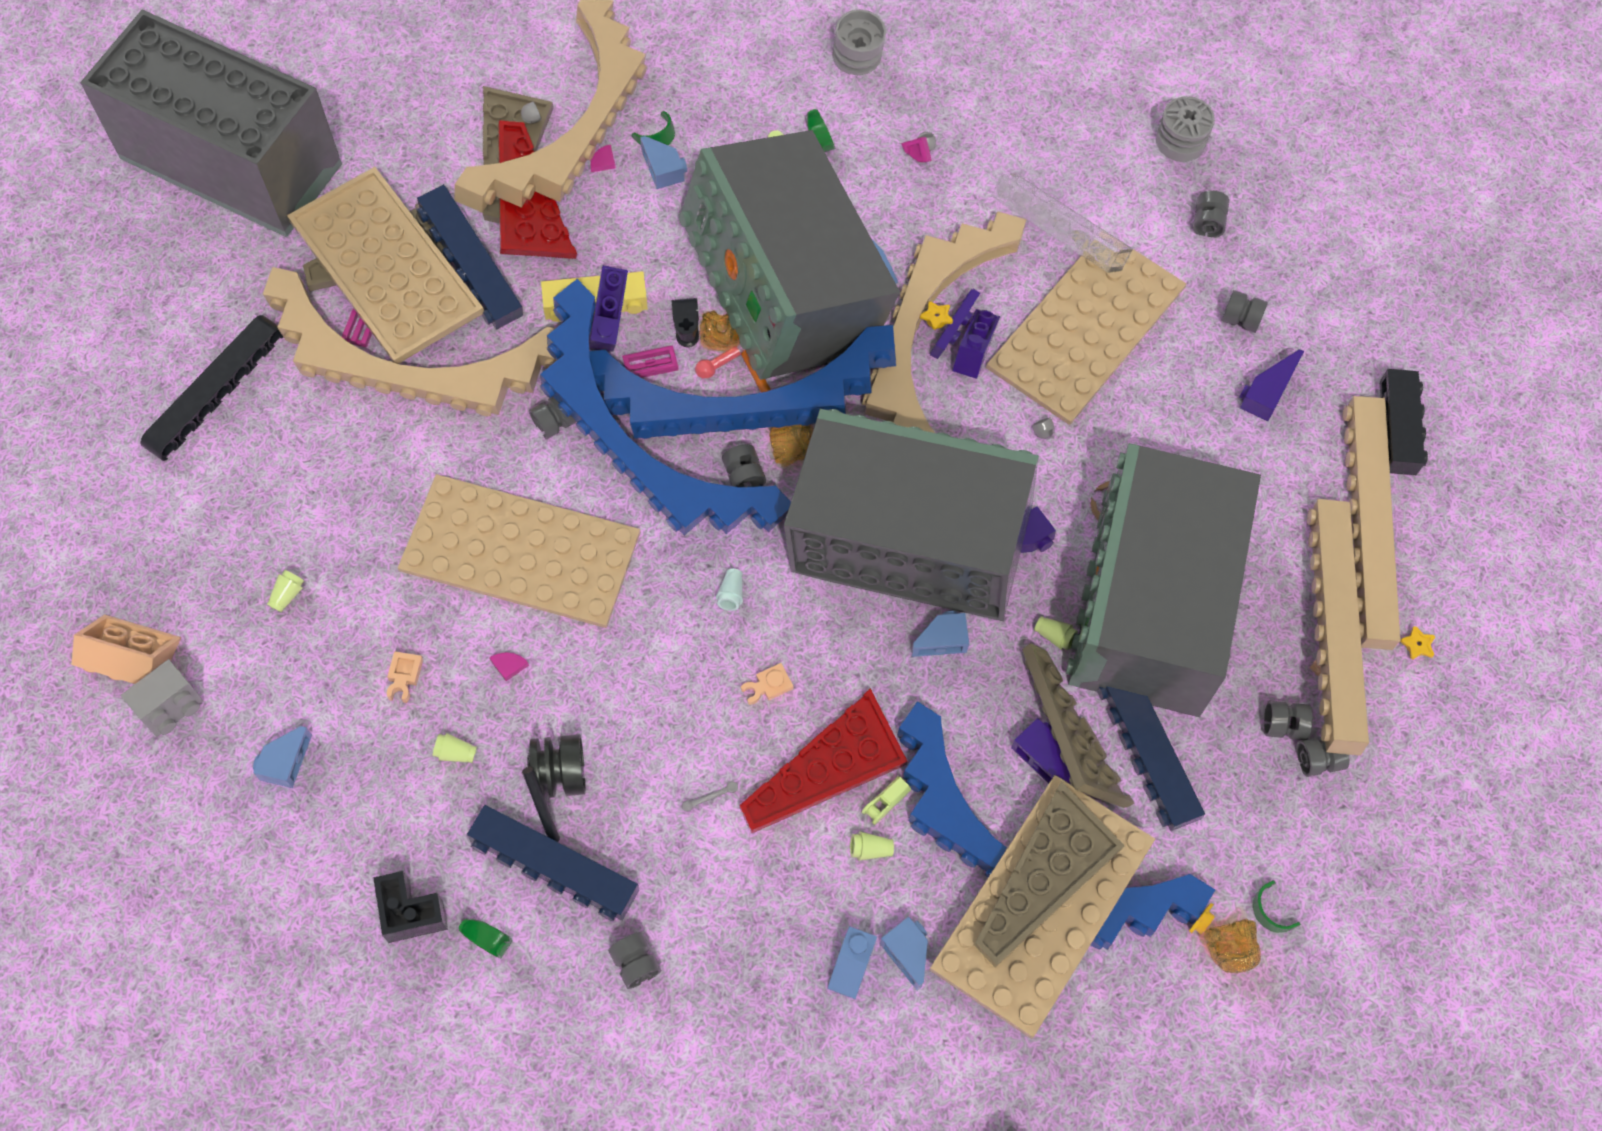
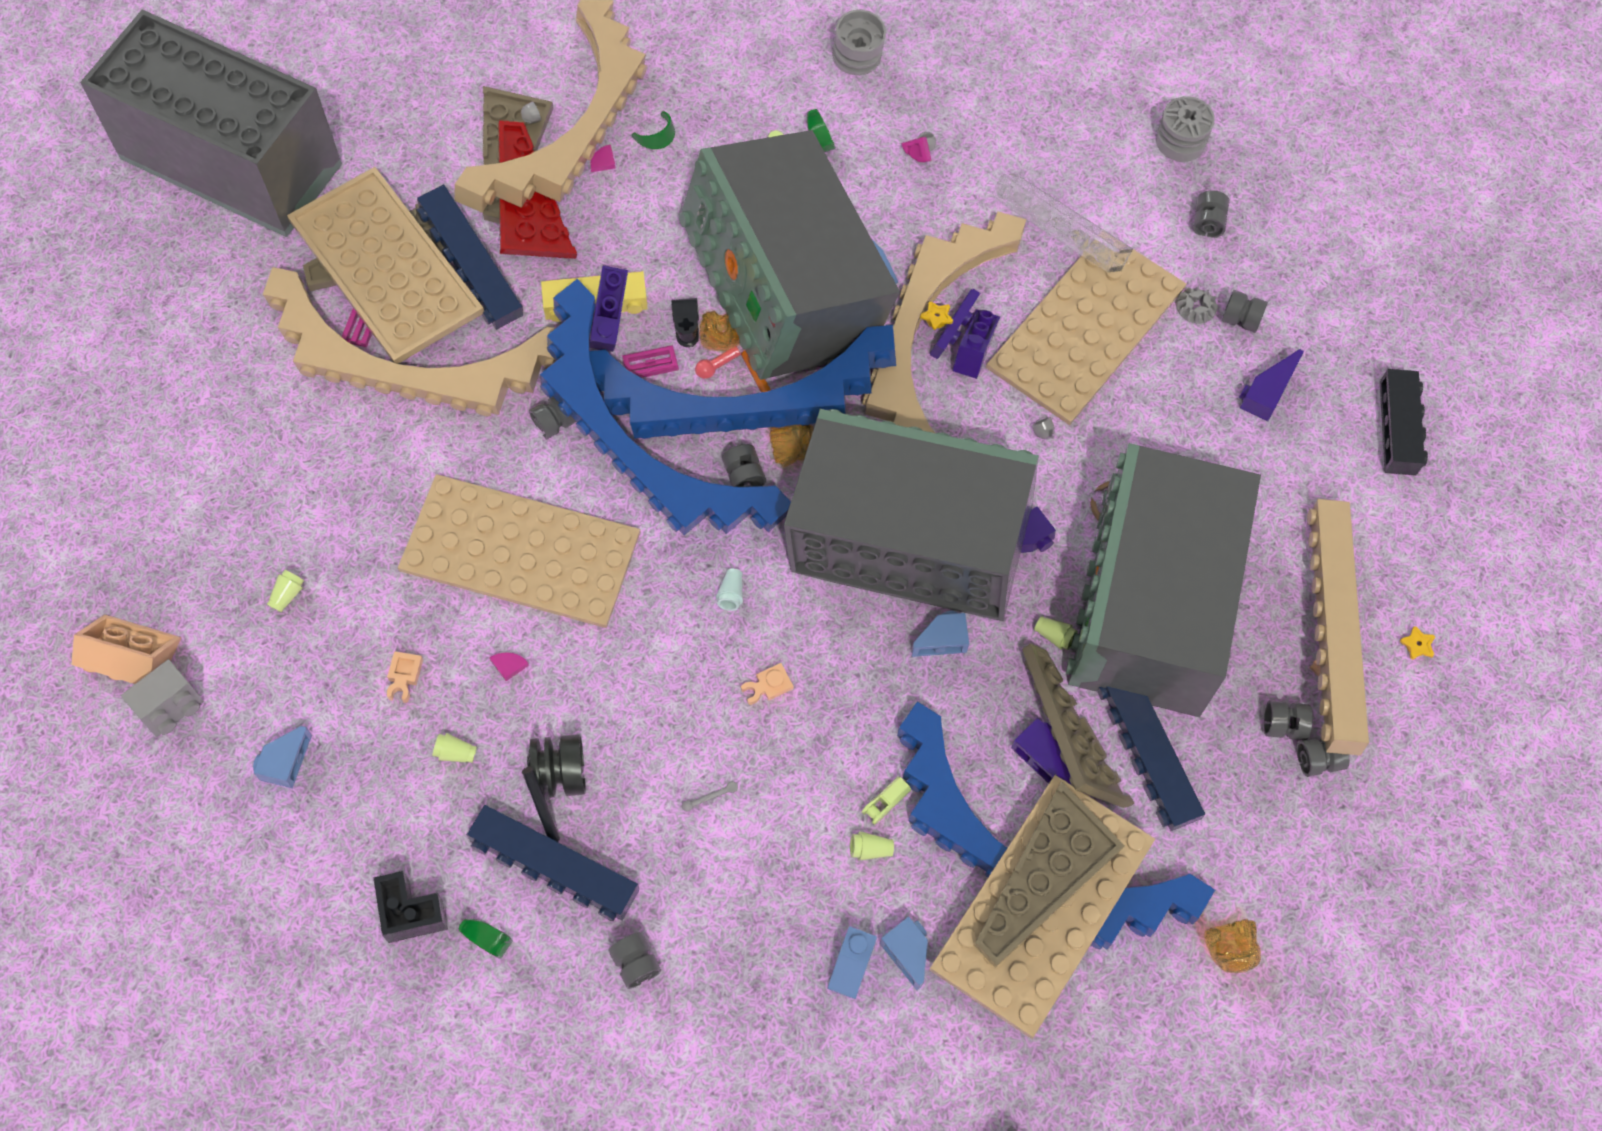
black beam [140,315,284,461] -> none
medium blue slope [640,136,688,189] -> none
red wing [740,688,908,834] -> none
yellow plate [1189,903,1215,934] -> none
green helmet [1253,880,1301,933] -> none
tan brick [1343,396,1400,650] -> none
none -> light grey gear [1176,286,1218,324]

